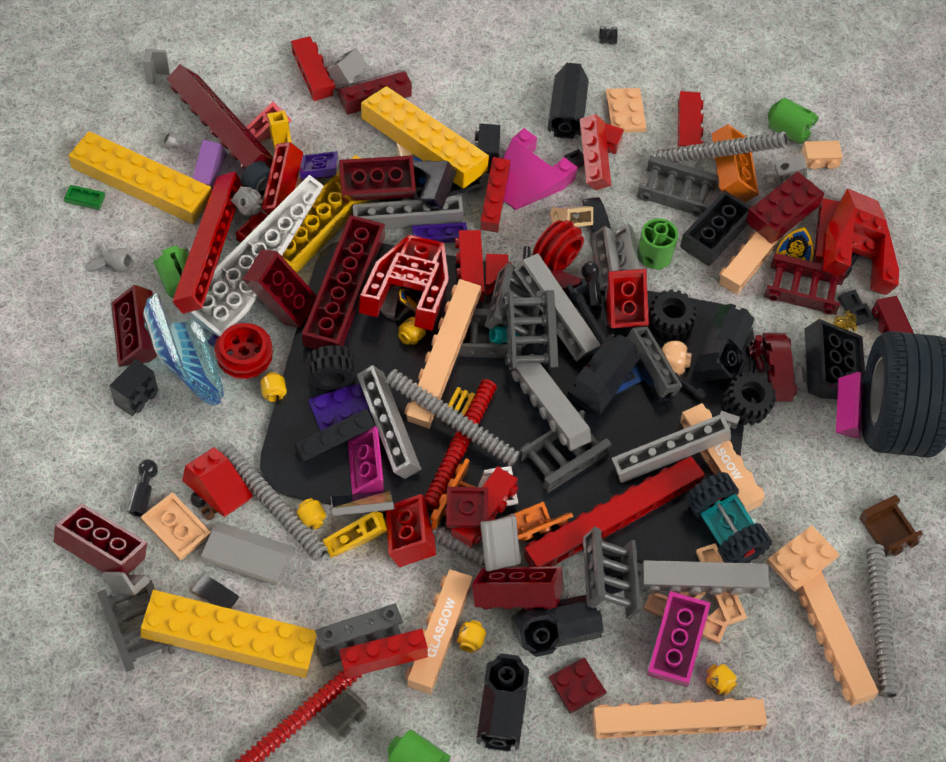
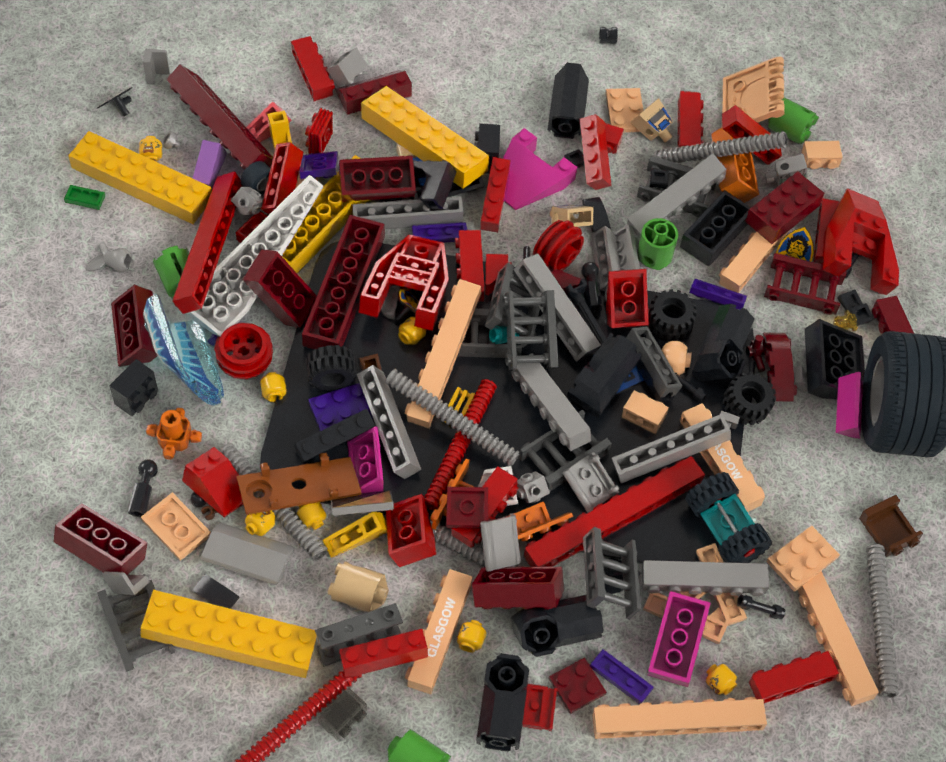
none -> black shield [97,87,133,116]
none -> yellow head [139,136,162,162]
none -> orange piece [146,408,202,460]
none -> dark orange piece [237,453,362,515]
none -> yellow head [245,511,275,536]
none -> red brick [305,108,333,154]
none -> tan cylinder [328,561,389,613]
none -> reddish brown slope [358,354,382,371]
none -> light grey brick [517,471,550,504]
none -> red plate [522,684,557,731]
none -> light grey piece [562,452,619,513]
none -> dark purple plate [590,649,654,704]
none -> light nougat brick [621,390,669,434]
none -> light grey brick [627,153,727,238]
none -> tan torso [631,98,673,143]
none -> black tile [649,169,669,189]
none -> dark purple plate [689,279,747,310]
none -> light nougat hinge [722,56,784,123]
none -> red brick [722,105,782,165]
none -> black bar [737,595,785,620]
none -> red brick [749,651,839,704]

